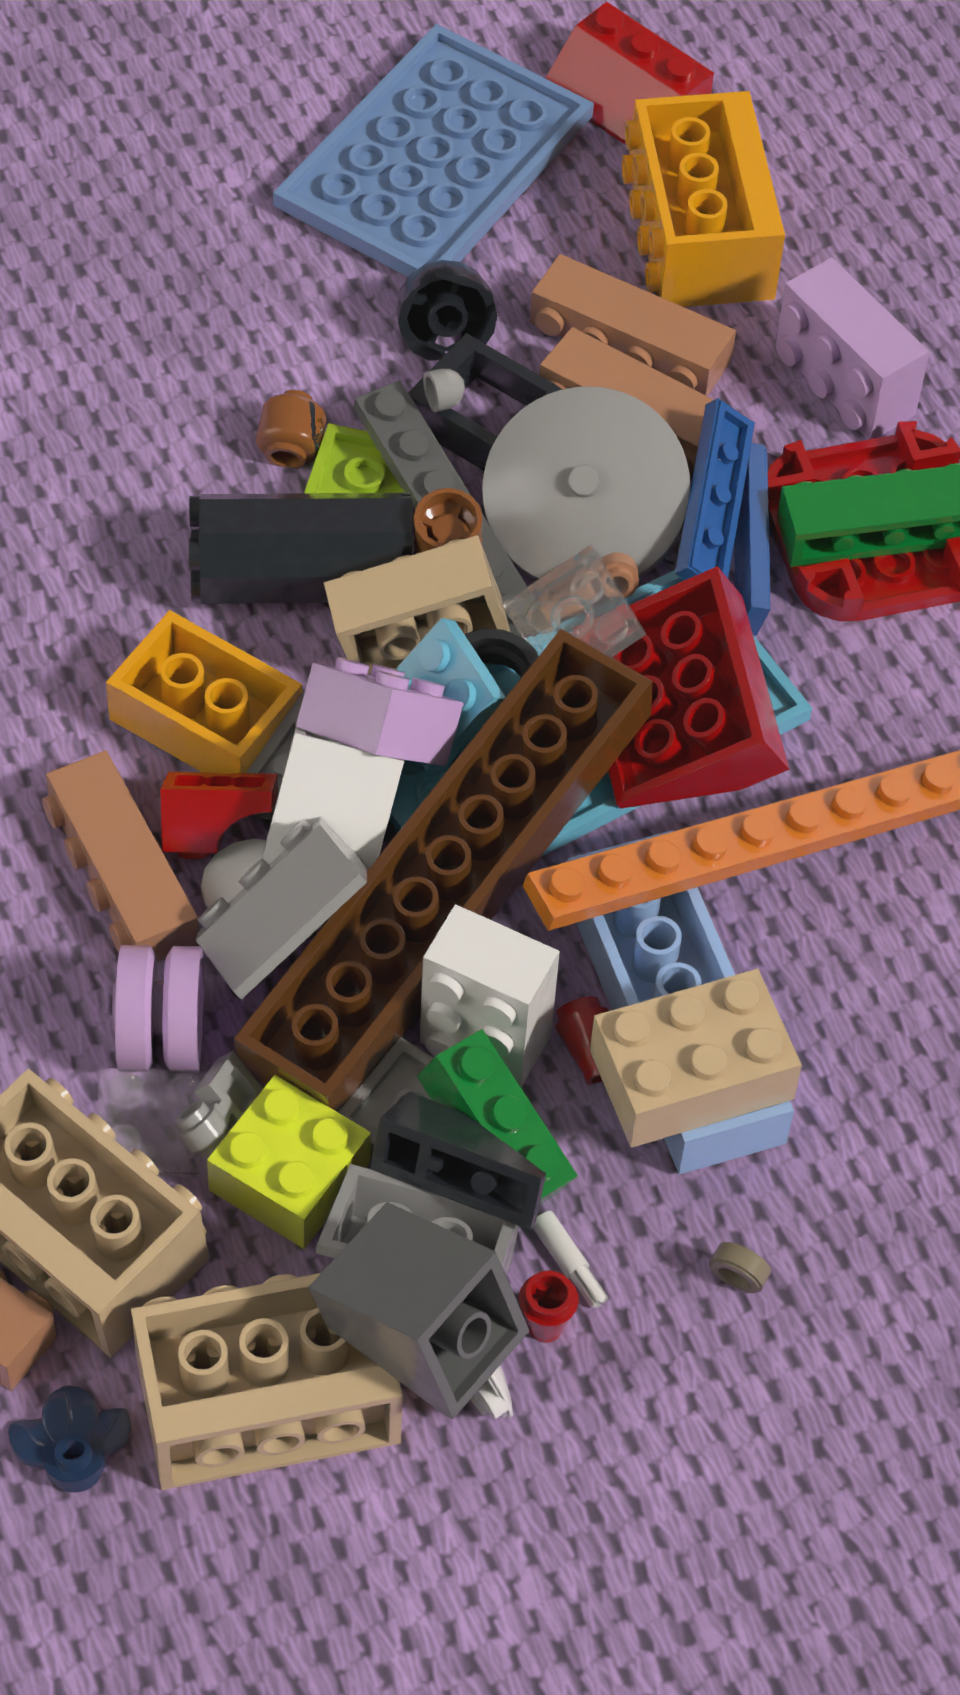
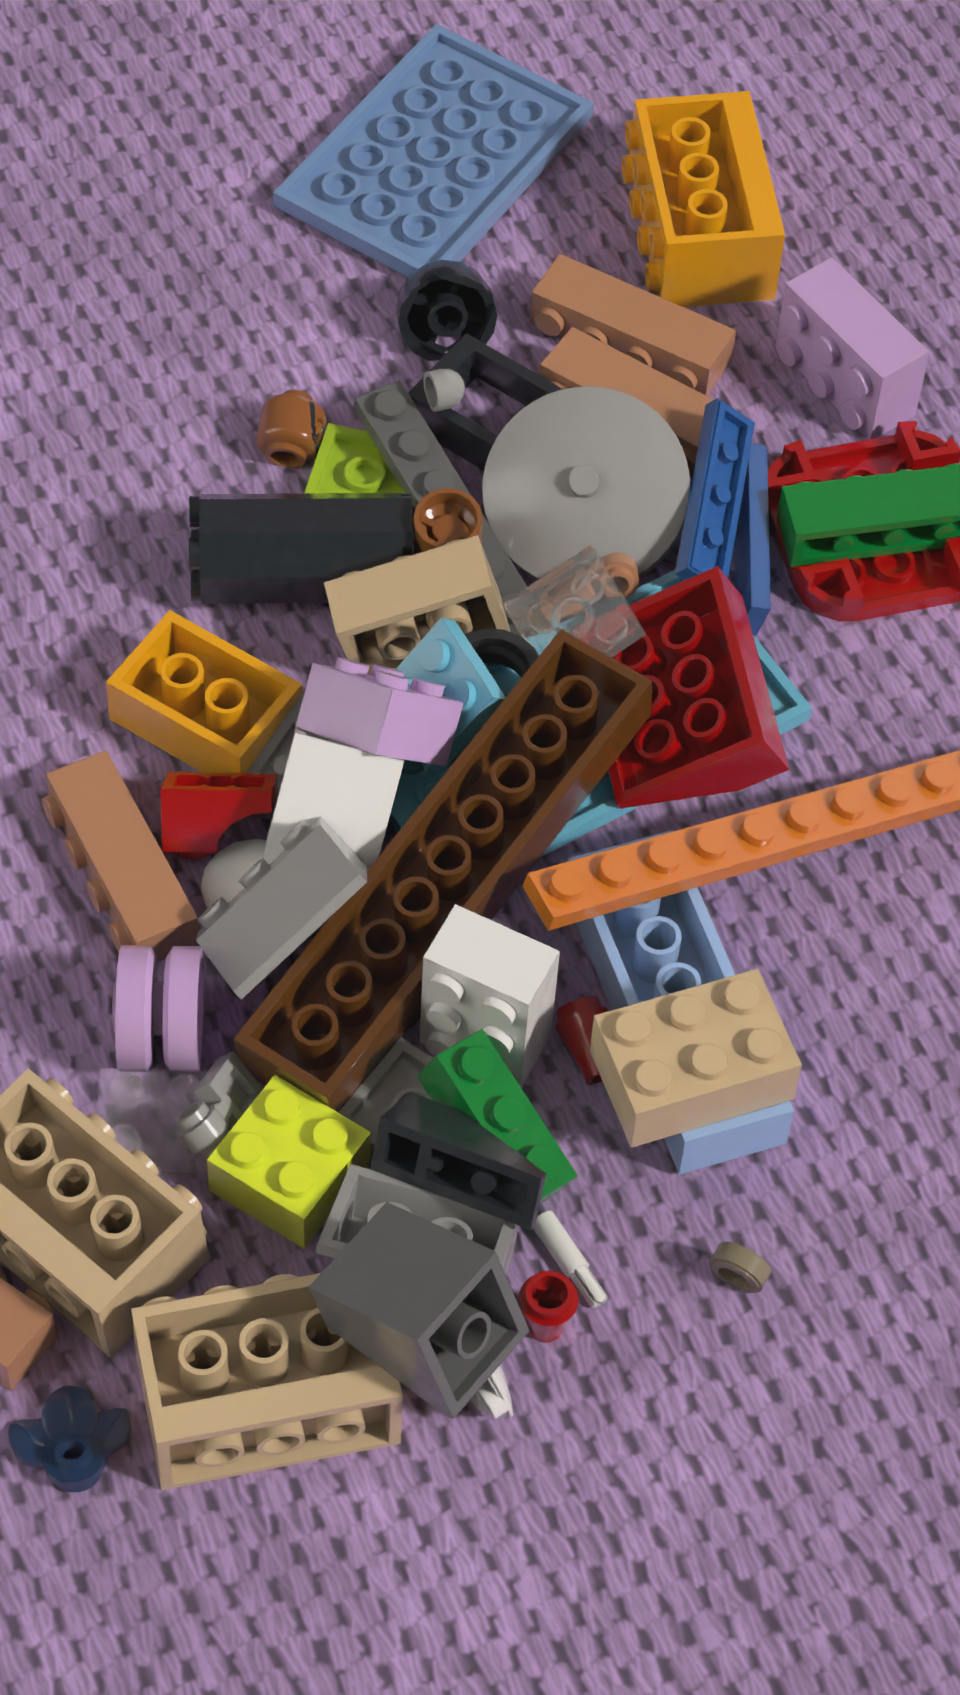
red slope [545,1,714,145] -> none

